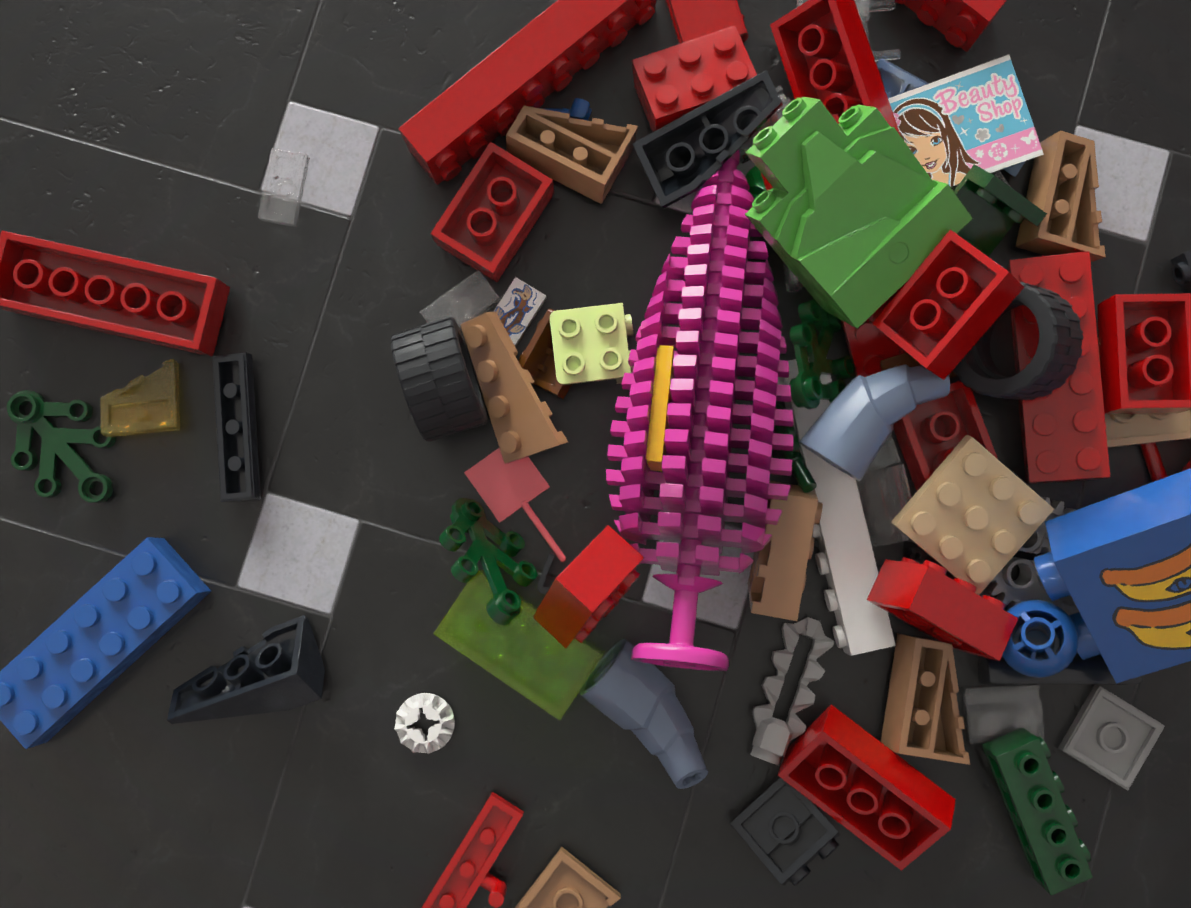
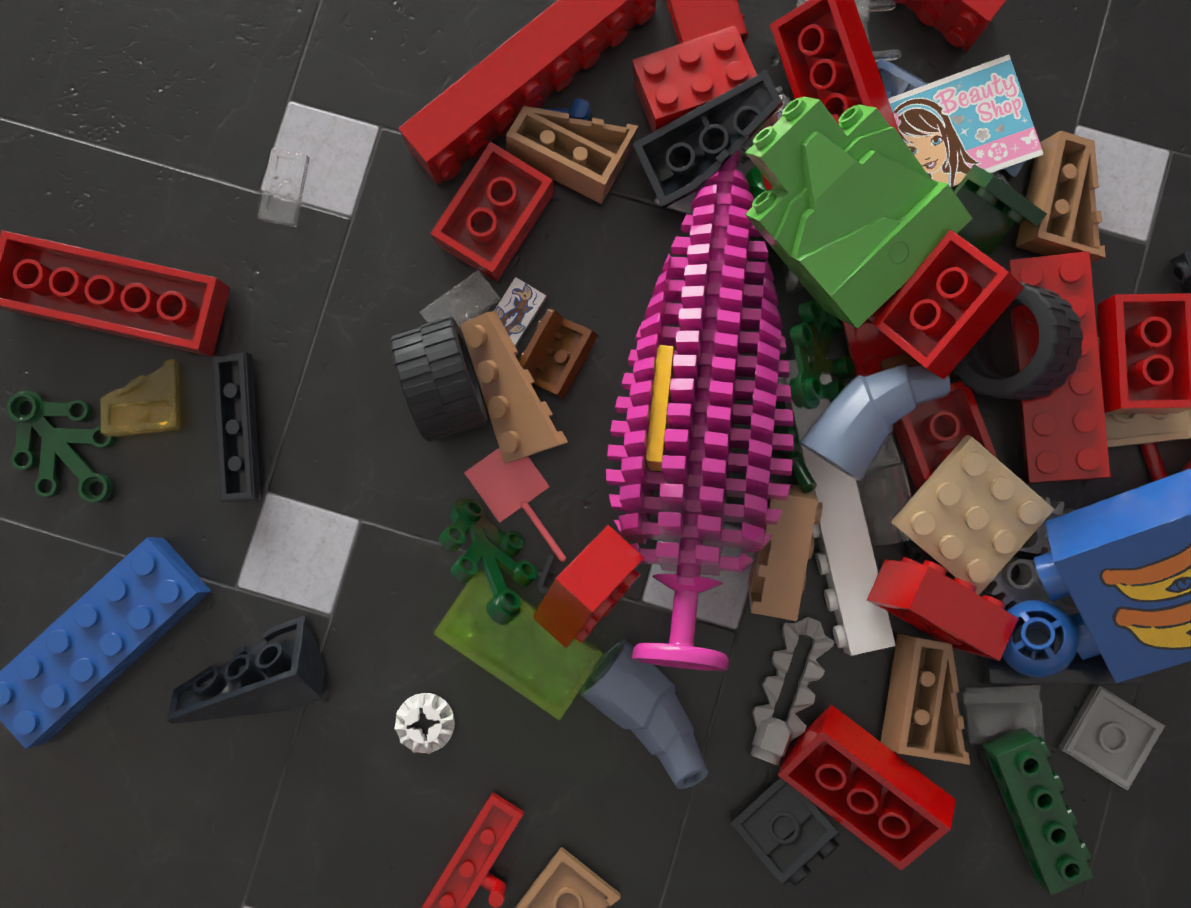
yellowish green bracket [550,303,634,385] -> none

